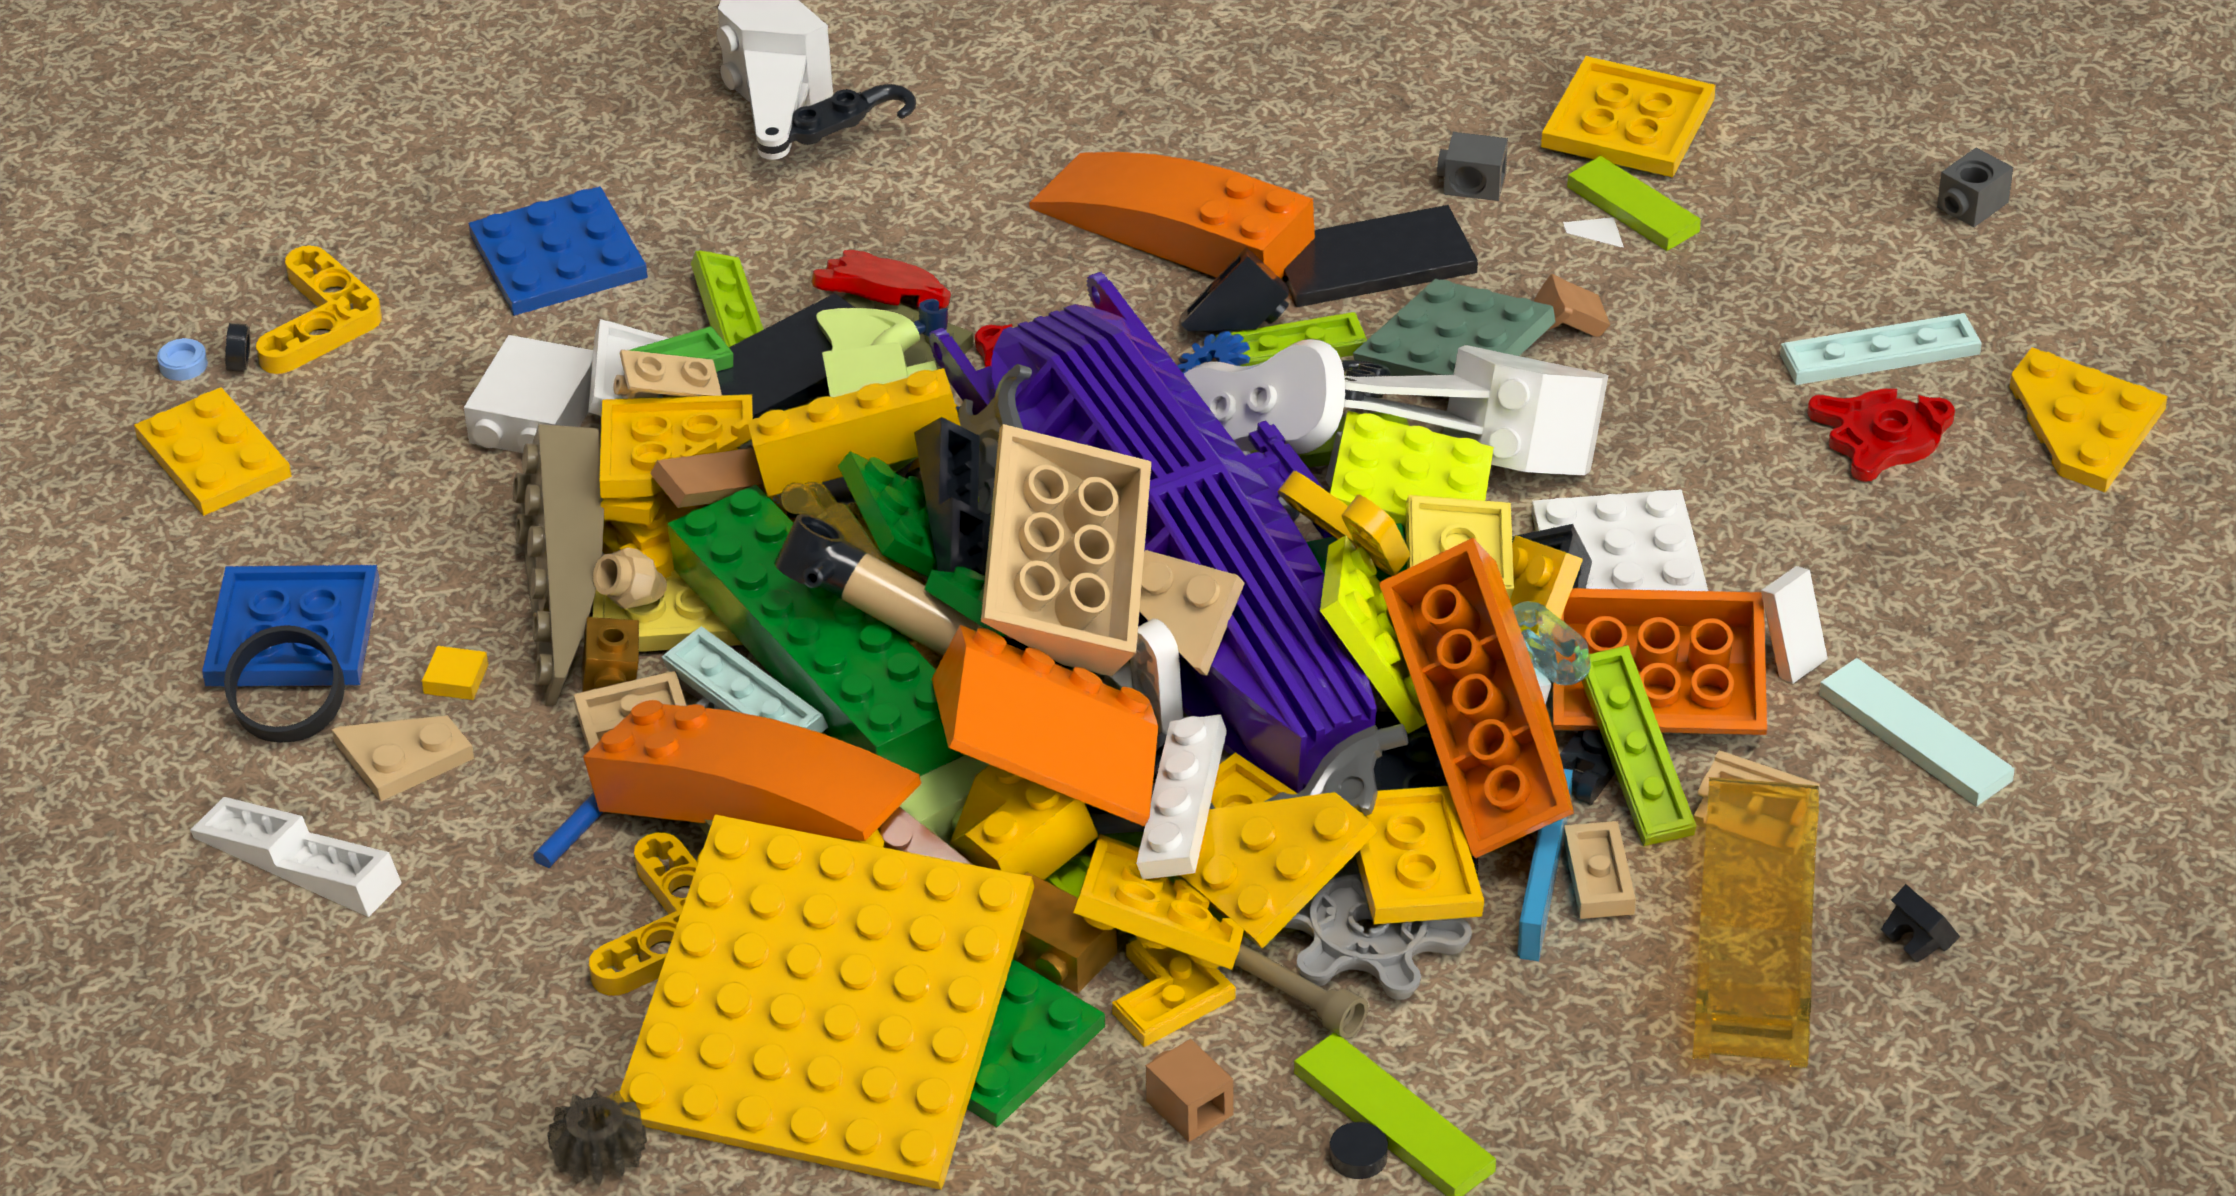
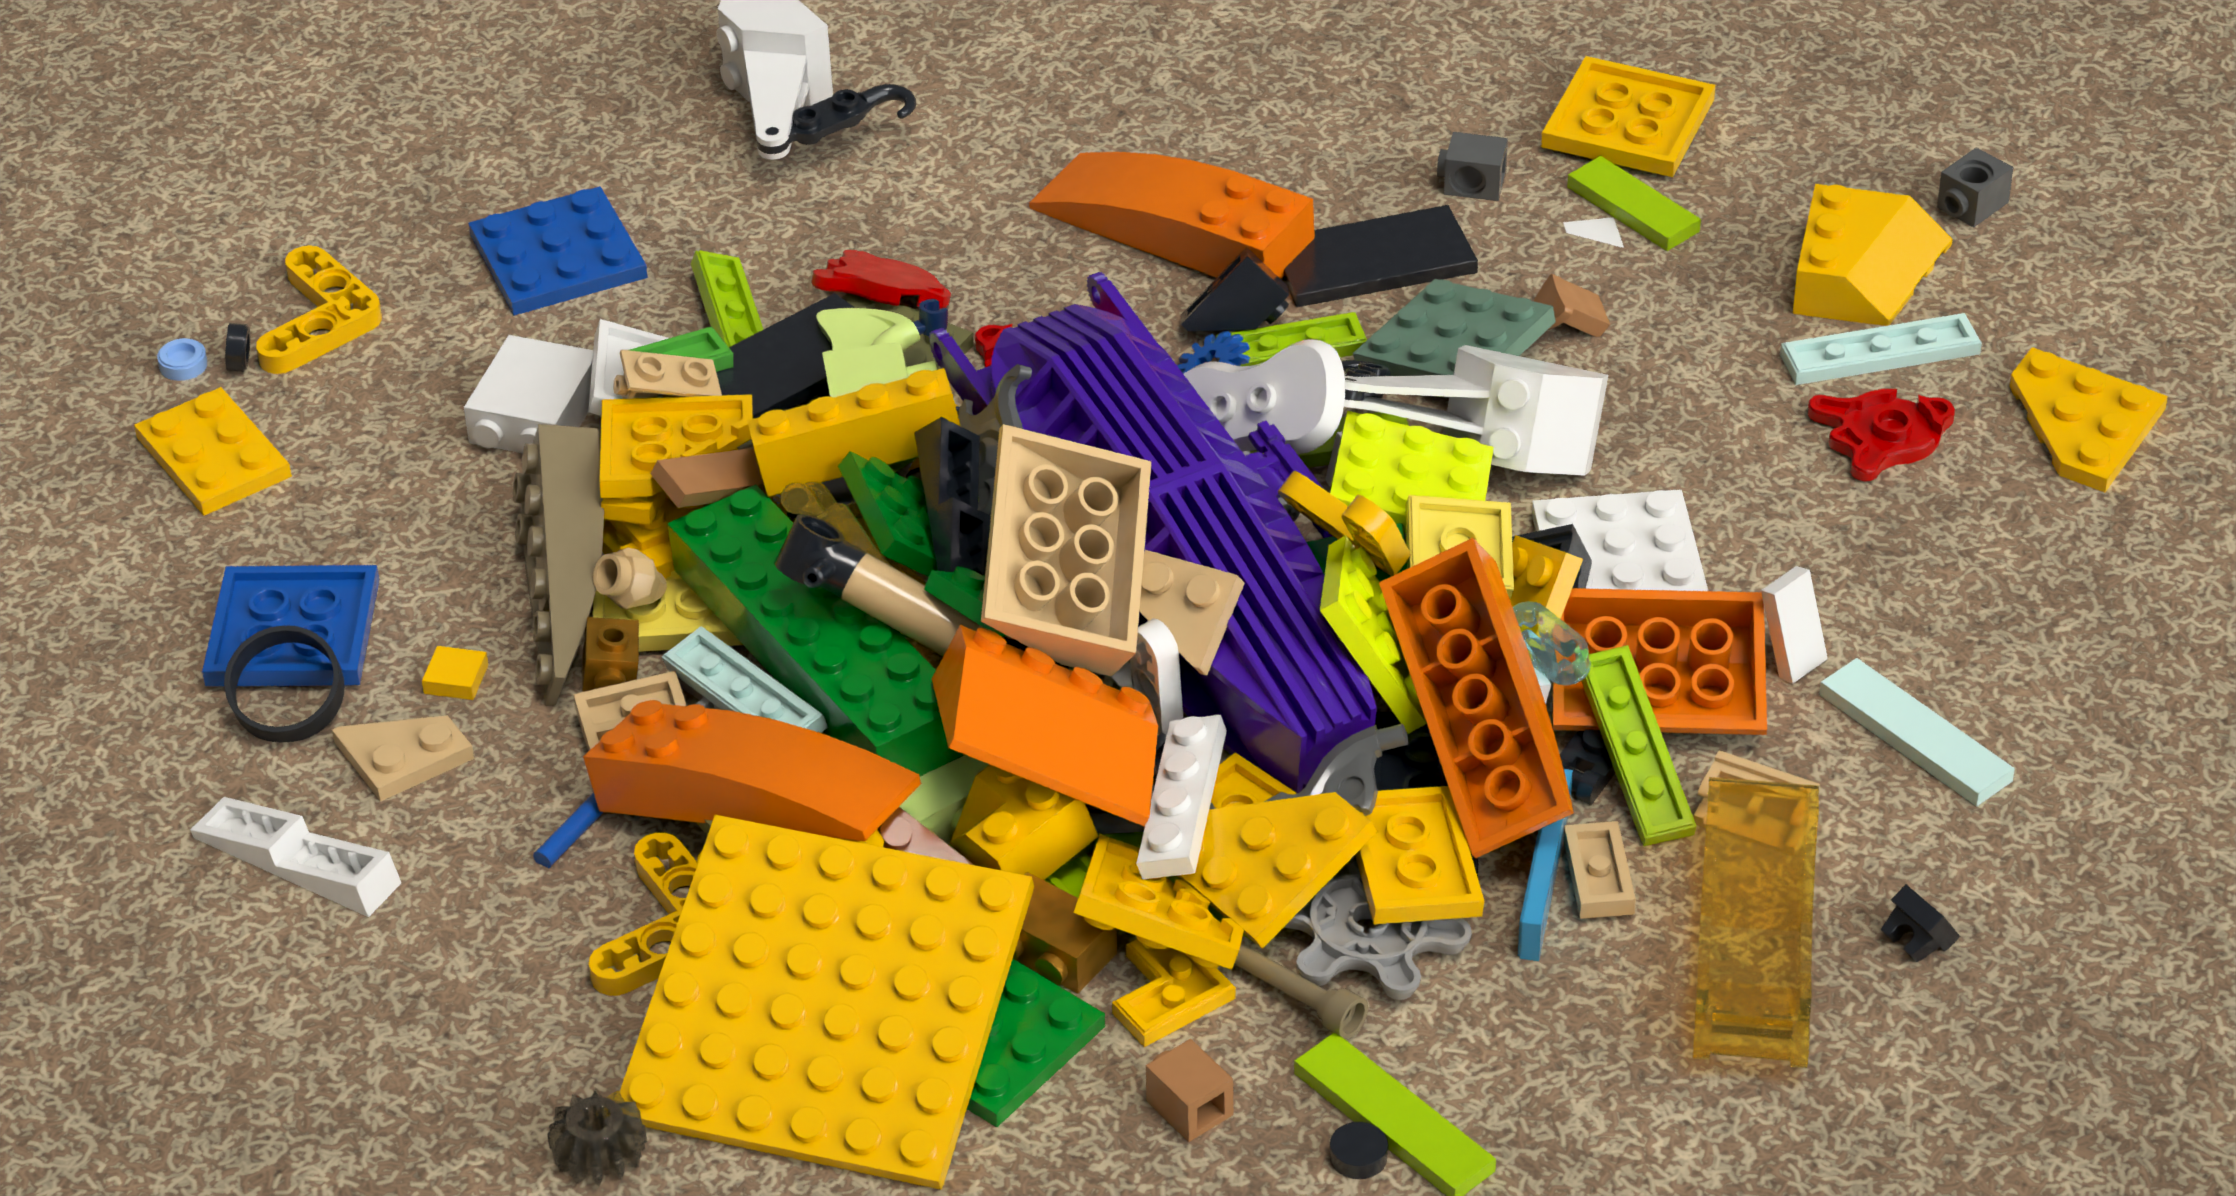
none -> yellow wedge [1793,184,1953,326]

